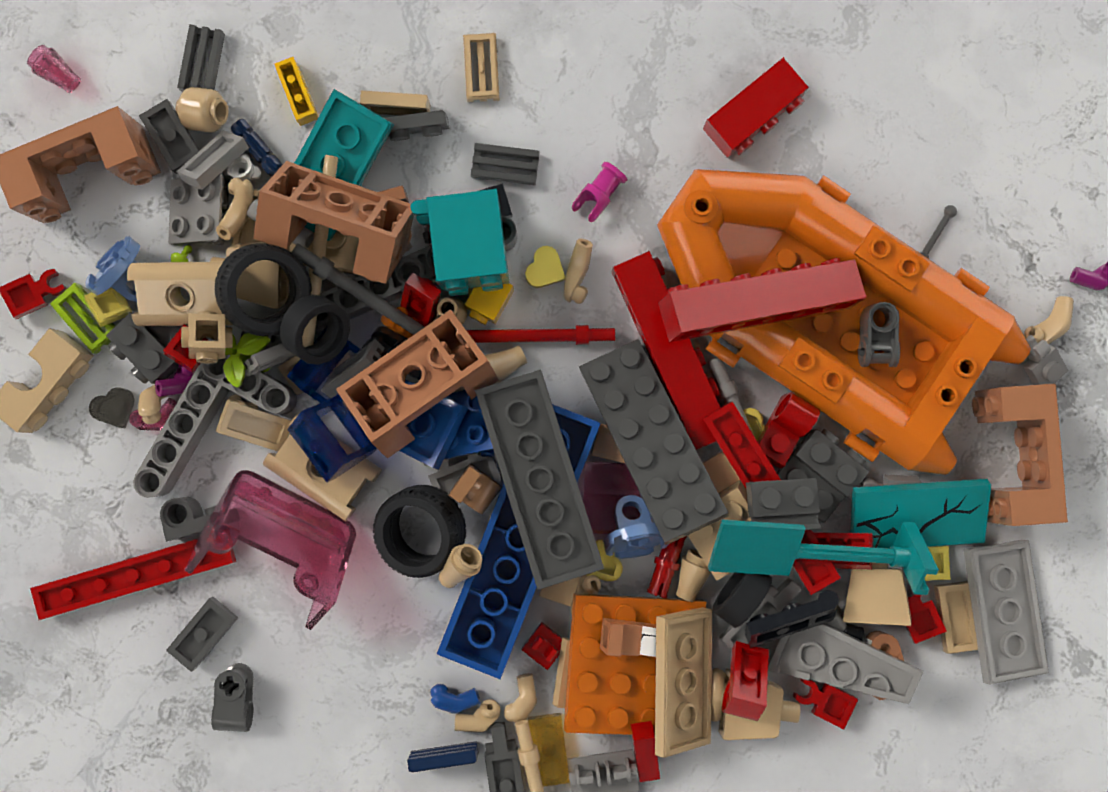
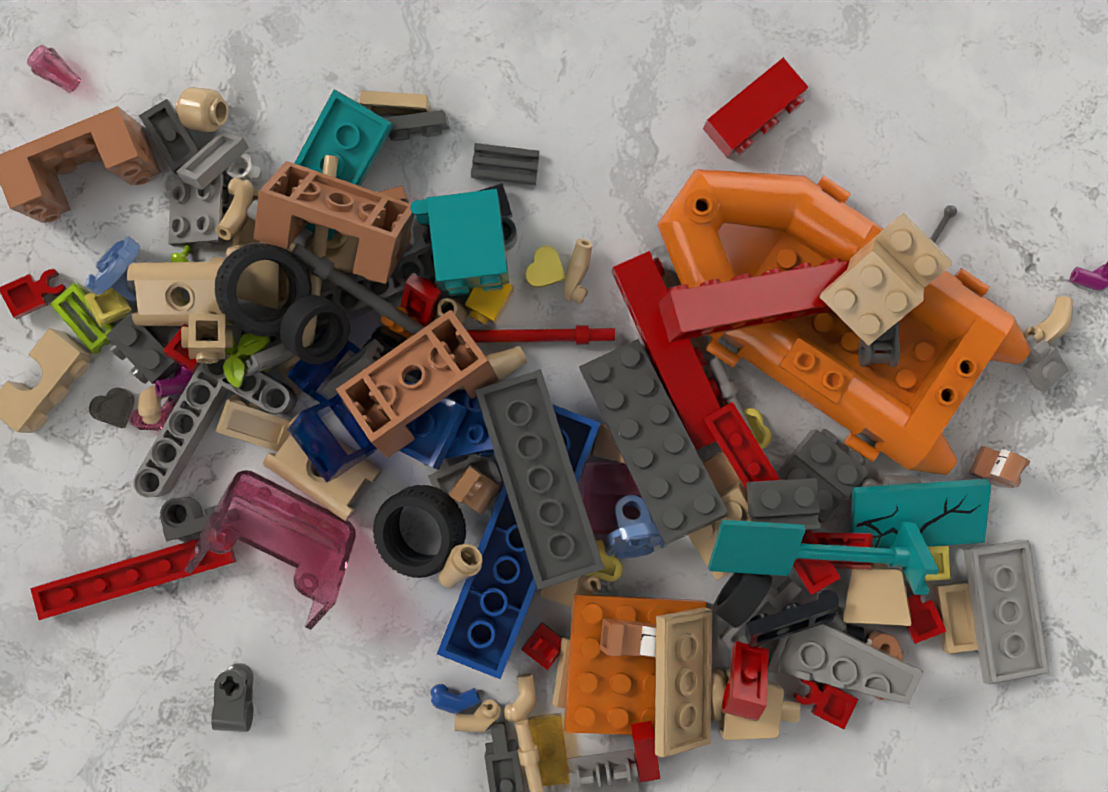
dark grey plate [166,597,238,672] -> none
dark grey tile [177,24,225,92] -> none
dark blue axle [231,118,283,176] -> none
yellow piece [274,57,319,126] -> none
dark blue tile [407,741,479,773] -> none
tan tile [463,33,500,102] -> none
dark pink piece [572,162,628,223] -> none
red pin [646,536,687,599] -> none
tan cone [676,549,711,602] -> none
red plate [757,392,820,468] -> none
nougat plate [972,384,1068,526] -> none
none -> tan bracket [820,212,952,346]
none -> nougat leg [969,446,1030,488]

